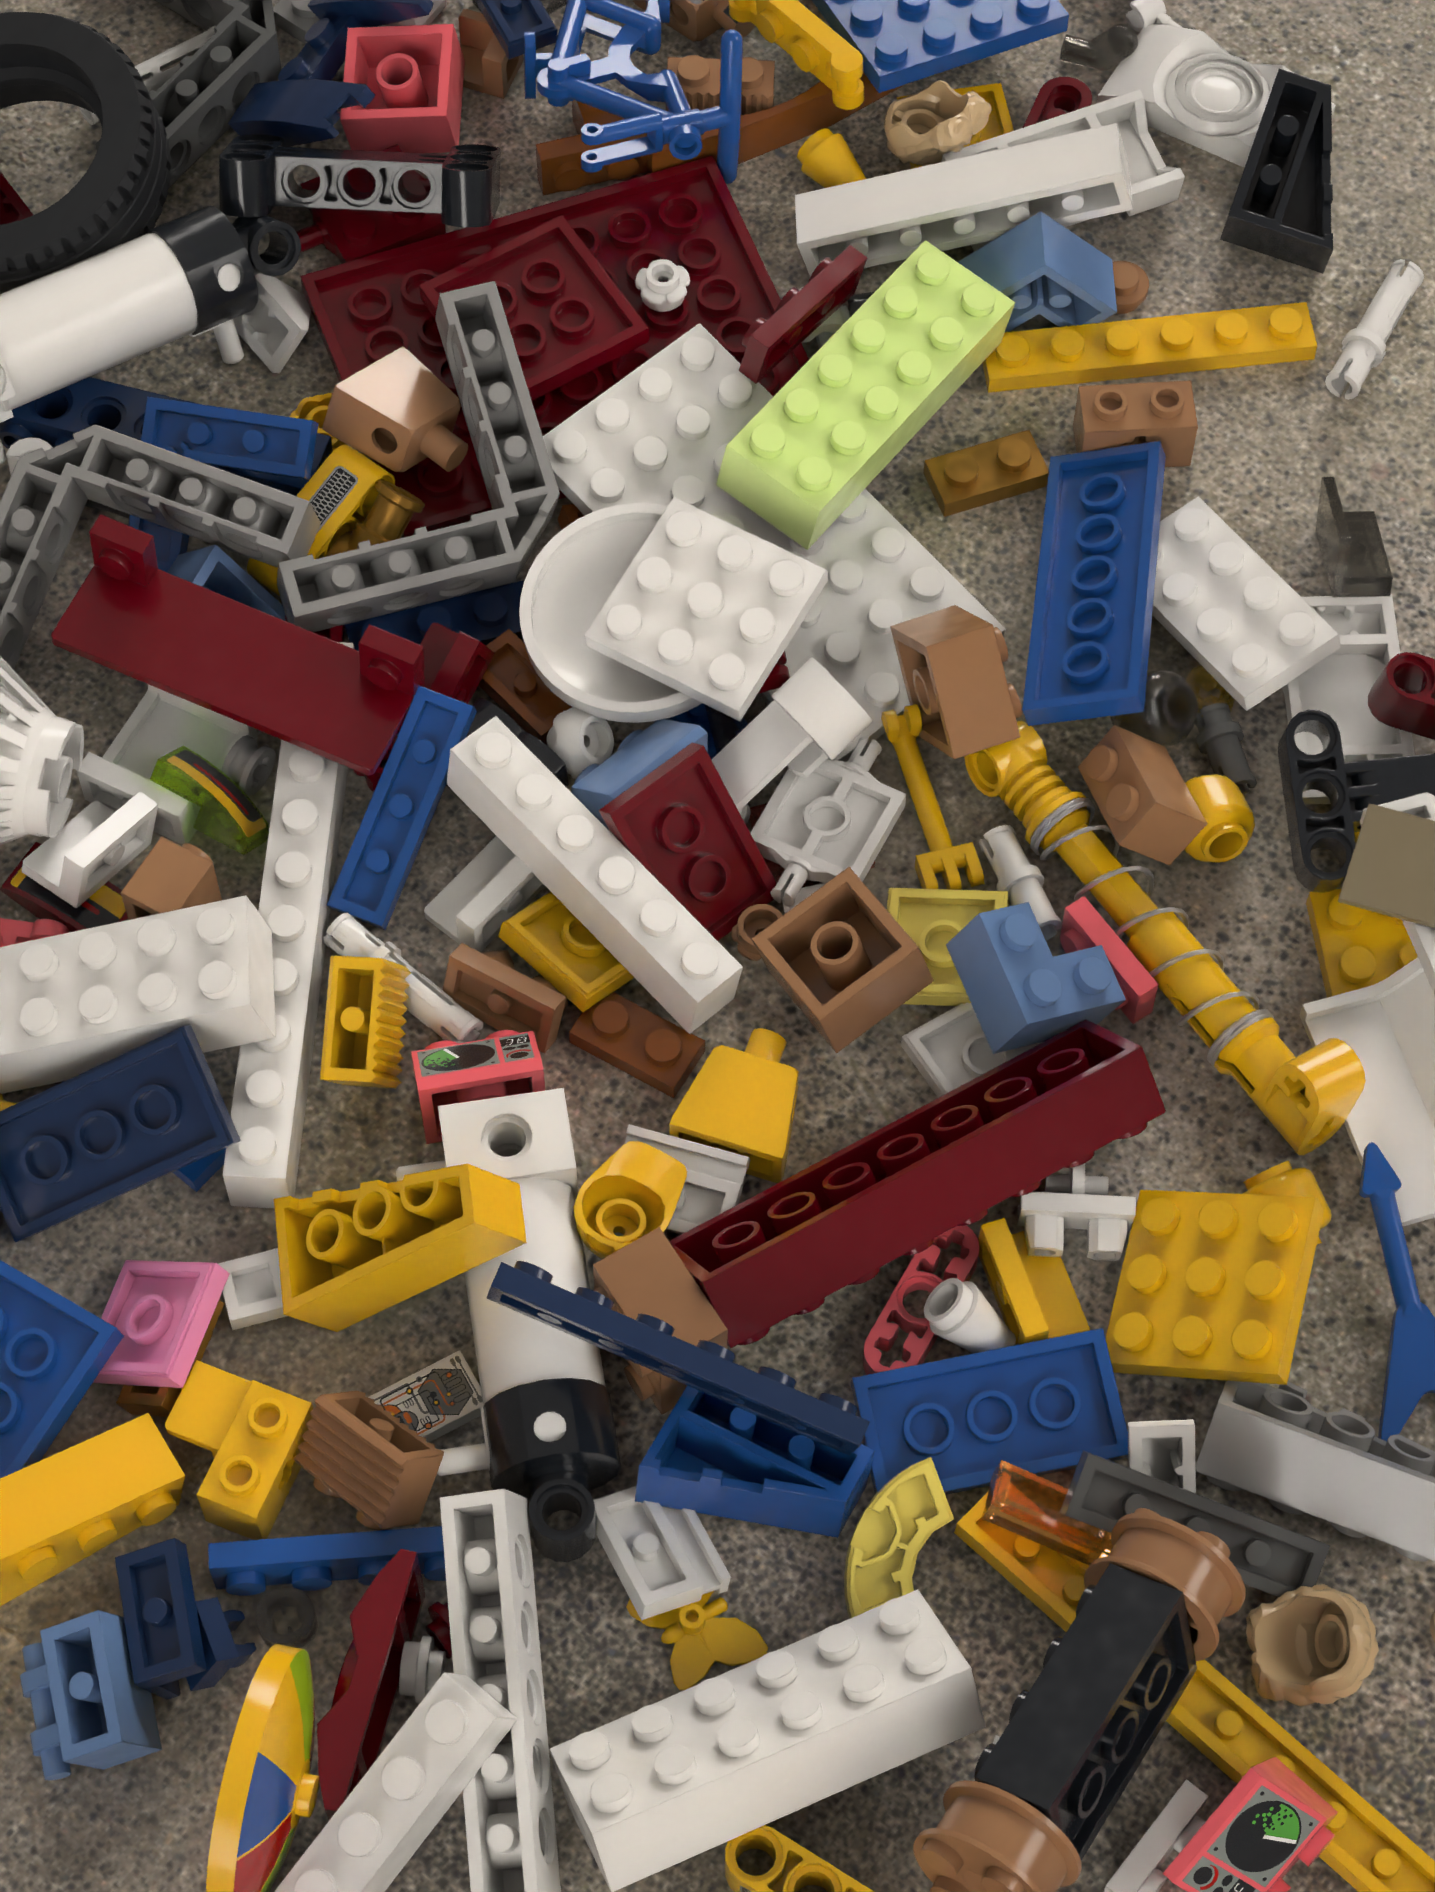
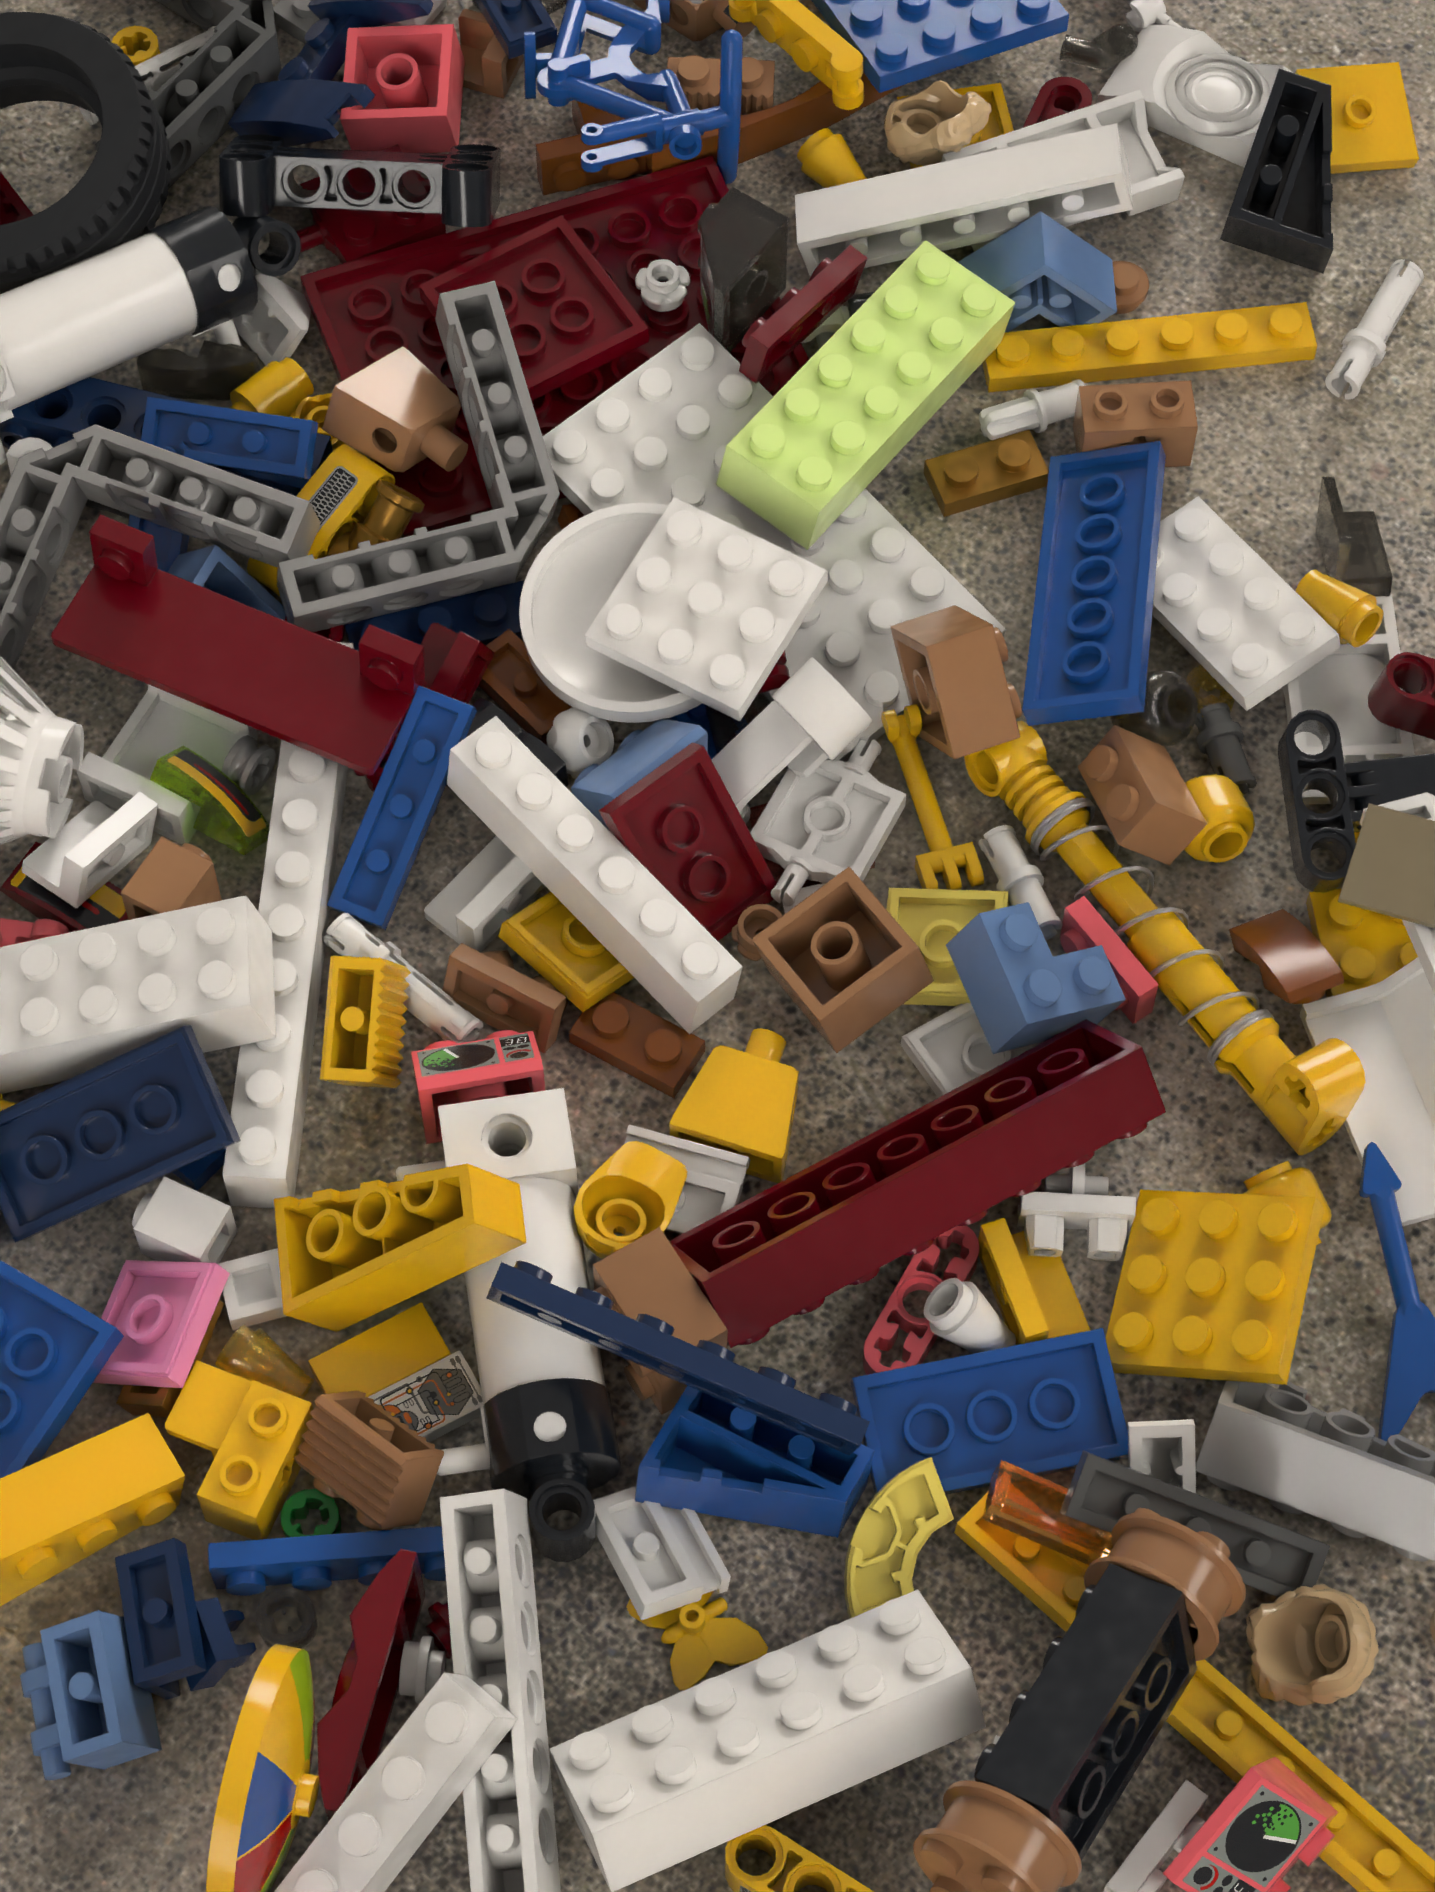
none -> yellow bush [112,25,160,66]
none -> white brick [132,1176,238,1264]
none -> clear smoke slope [136,340,260,402]
none -> clear yellow cone [214,1324,314,1399]
none -> yellow brick [230,357,314,417]
none -> green bush [281,1489,342,1538]
none -> yellow tile [308,1302,451,1397]
none -> clear smoke slope [698,187,788,353]
none -> white axle [979,379,1086,440]
none -> dark orange slope [1229,909,1345,1004]
none -> yellow plate [1295,62,1419,174]
none -> yellow cone [1295,569,1383,647]

